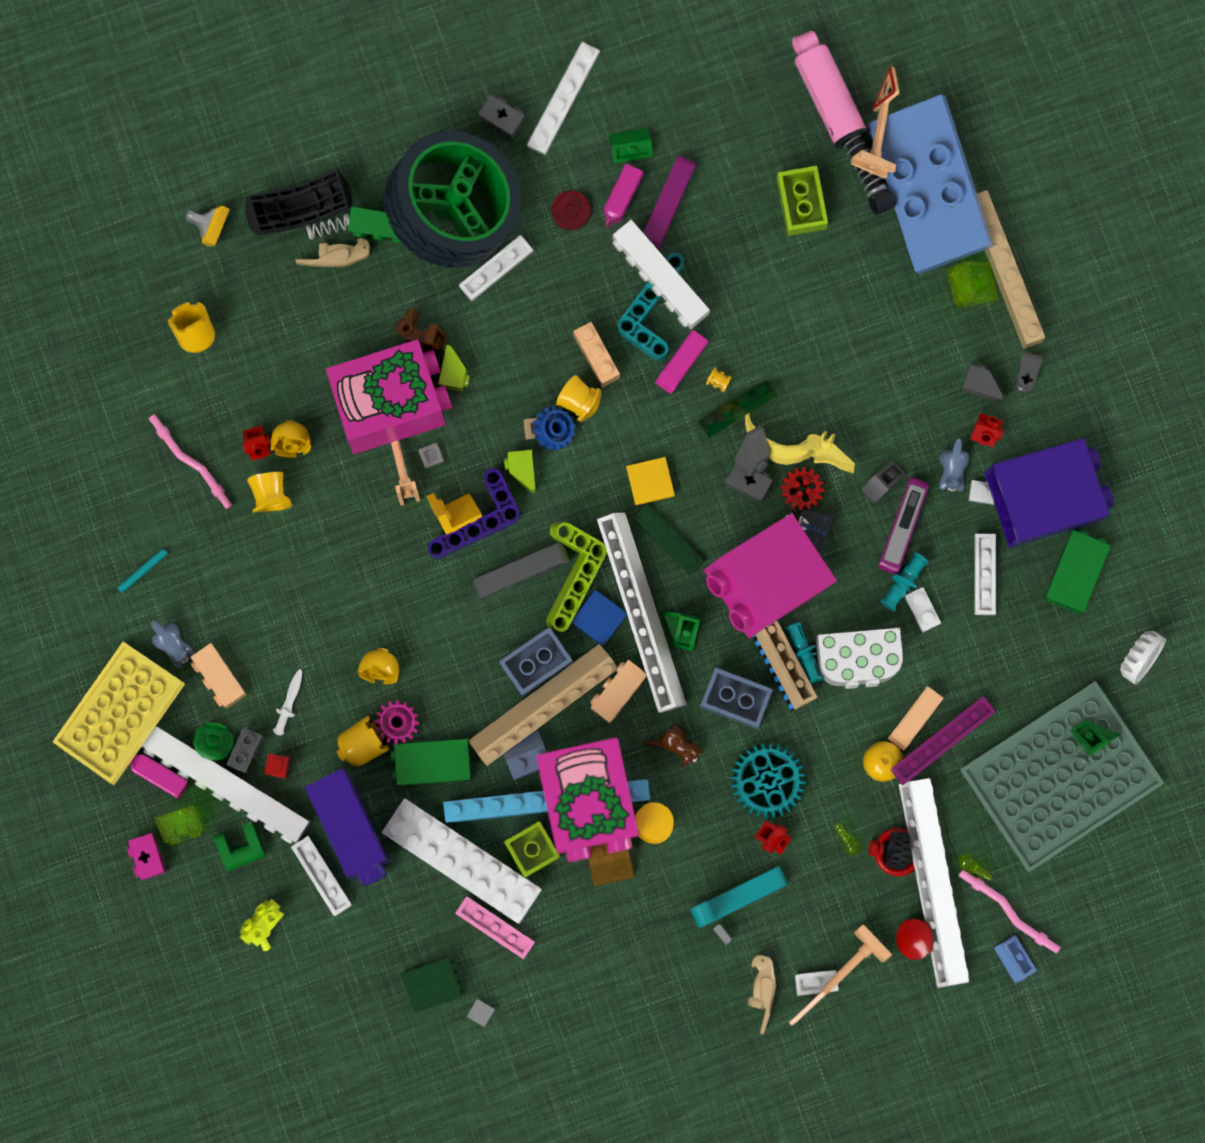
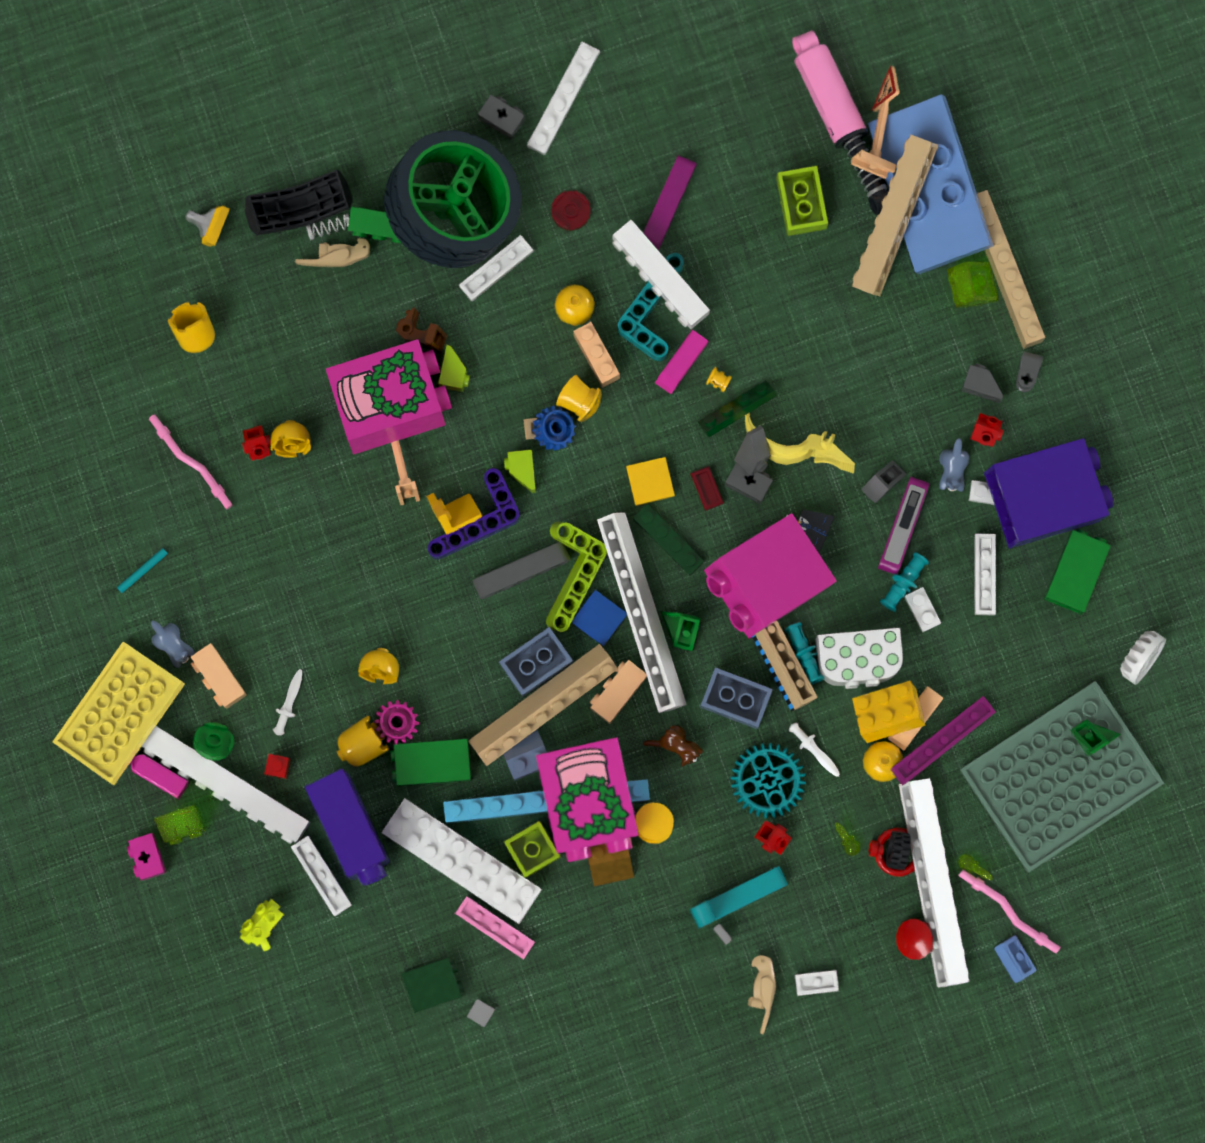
green connector [213,820,266,872] -> none
dark grey brick [227,727,265,774] -> none
yellow hat [247,472,292,513] -> none
light grey tile [418,443,444,469] -> none
dark pink piece [603,164,643,229] -> none
green panel [609,128,653,163] -> none
red gear [780,467,824,512] -> none
light nougat piece [789,925,892,1025] -> none
none -> yellow cylinder [555,284,595,326]
none -> dark red tile [690,466,724,511]
none -> white sword [789,723,840,777]
none -> tan brick [852,135,939,296]
none -> yellow piece [852,681,925,743]

